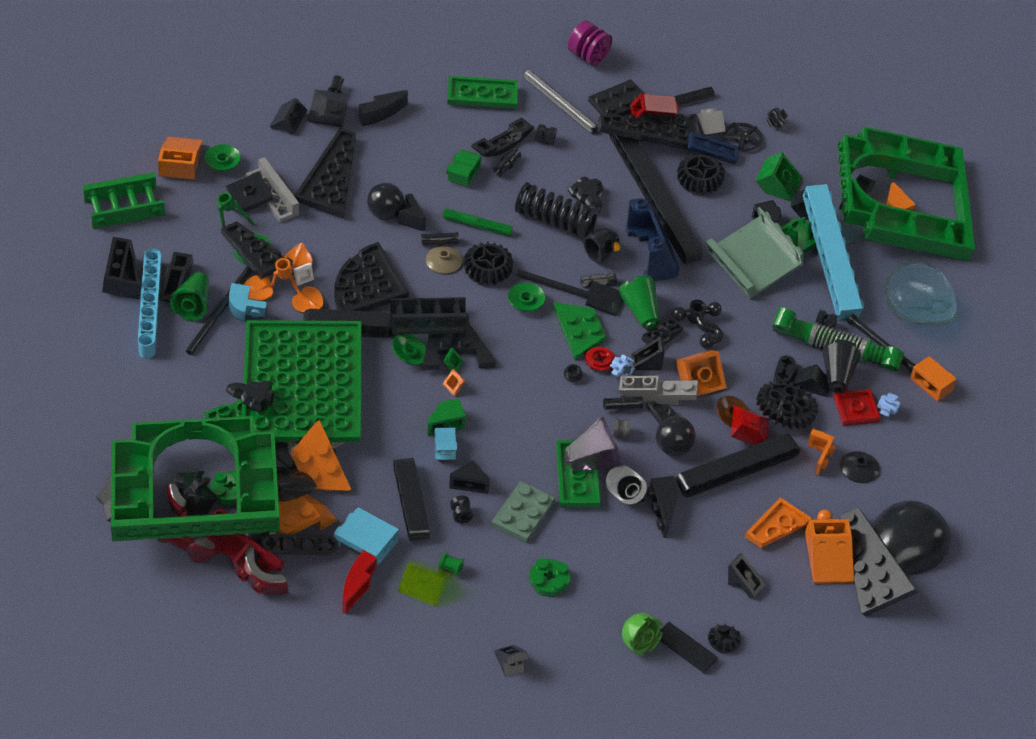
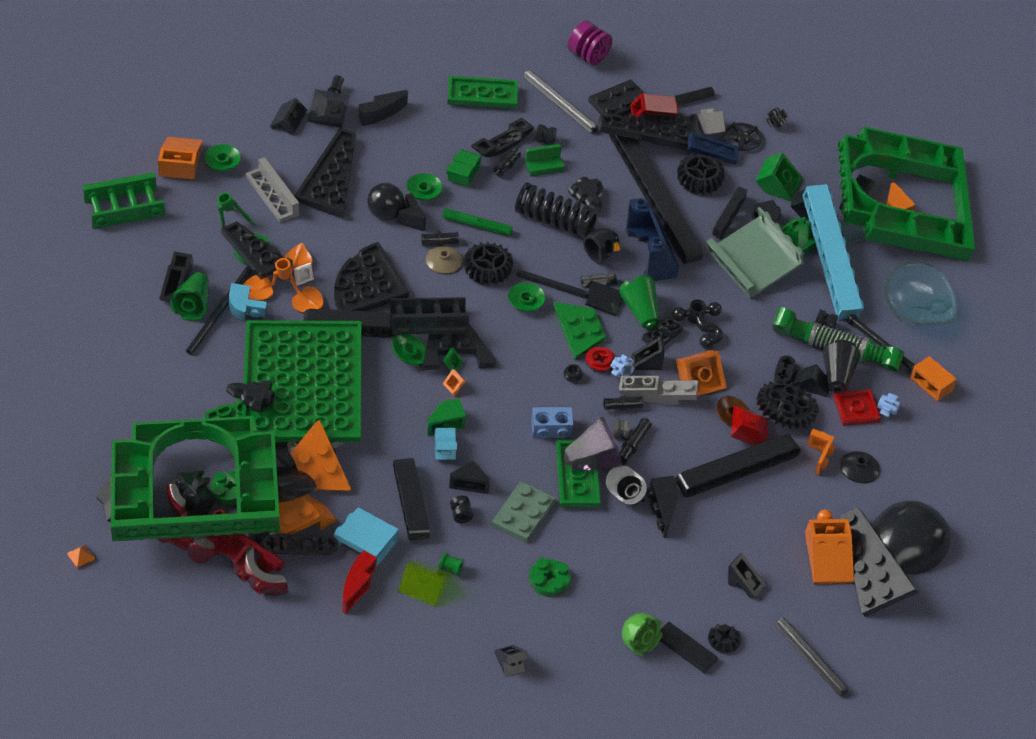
black wedge [102,236,142,299] -> none
medium azure beam [138,249,162,358] -> none
black plate [226,171,274,214] -> none
black tile [646,401,676,424] -> none
black piece [656,416,696,456] -> none
orange wing [745,497,813,548] -> none
none -> orange slope [67,544,95,569]
none -> green dish [406,173,442,201]
none -> green panel [525,144,565,177]
none -> medium blue brick [531,407,573,438]
none -> black pin [615,418,652,465]
none -> black beam [712,187,748,238]
none -> black axle [776,618,849,697]

